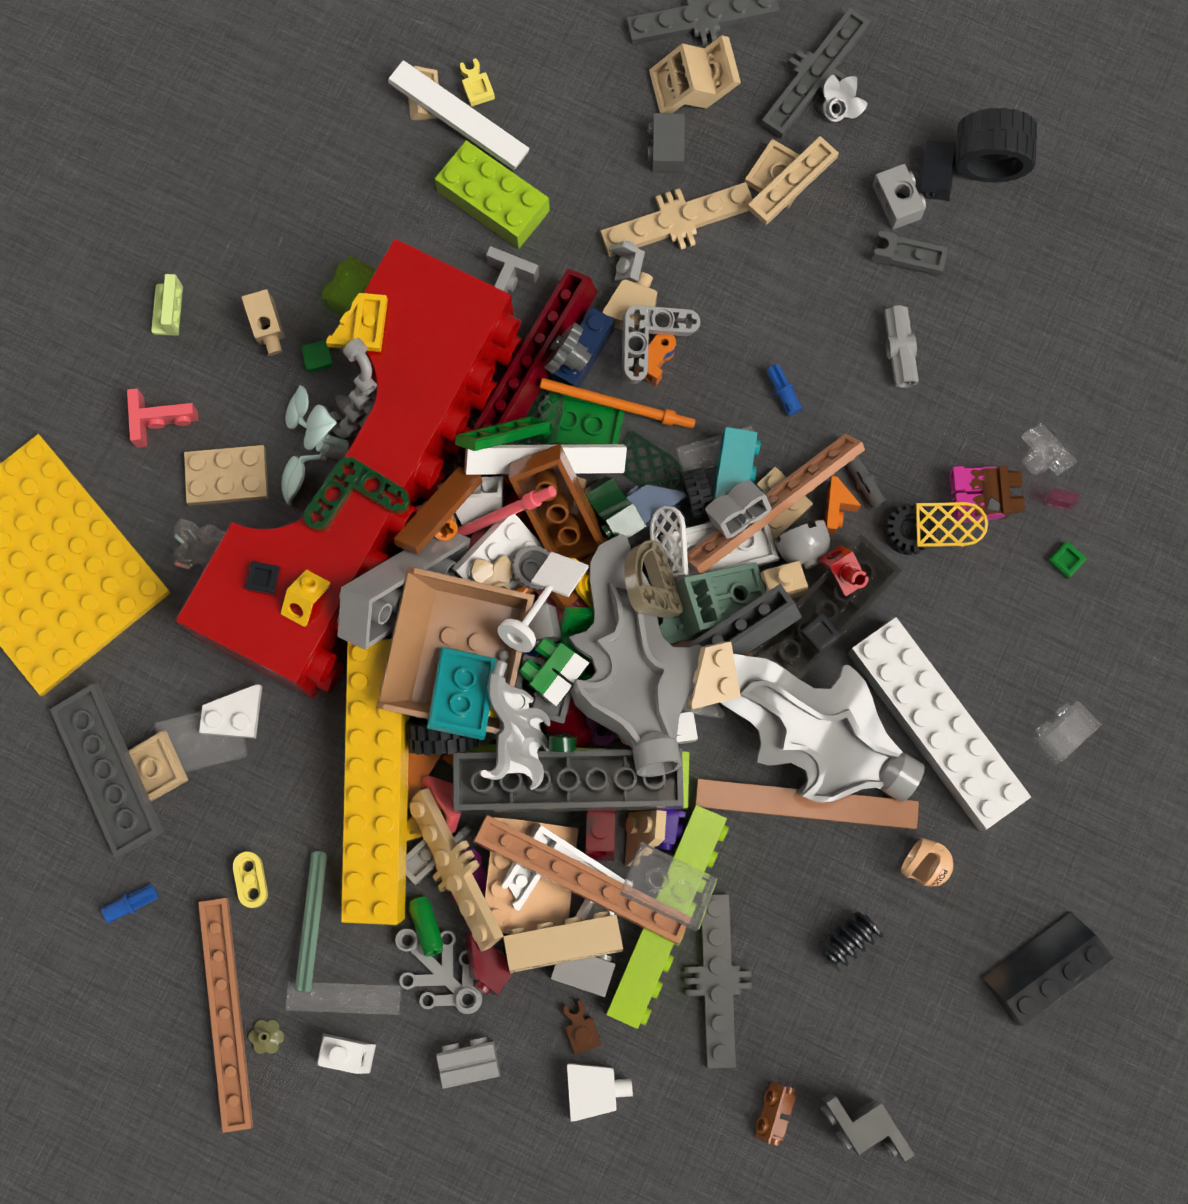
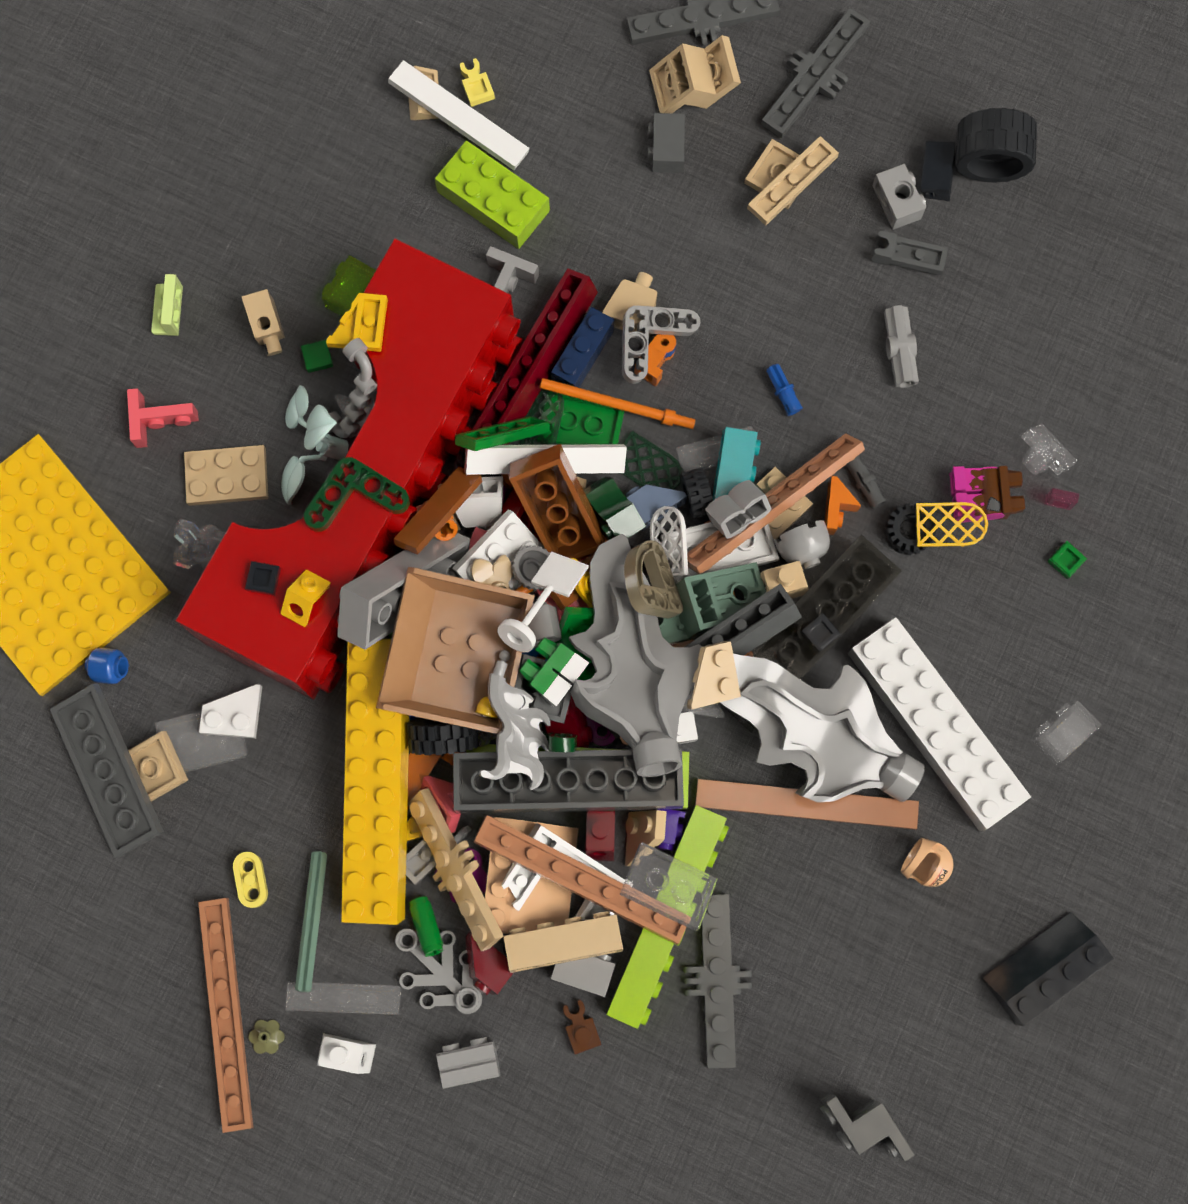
blue axle [101,885,158,924] -> none
teal tile [427,647,497,740] -> none
coral bar [457,486,556,536] -> none
dark grey plant [544,322,592,374] -> none
white torso [567,1063,633,1121] -> none
tan hinge [601,182,753,257] -> none
light grey bracket [609,241,645,283] -> none
dark orange hinge [755,1081,796,1146] -> none
red bracket [818,546,868,596] -> none
black piece [819,911,884,972] -> none
light grey plate [823,75,868,122] -> none
none -> blue head [85,648,129,684]

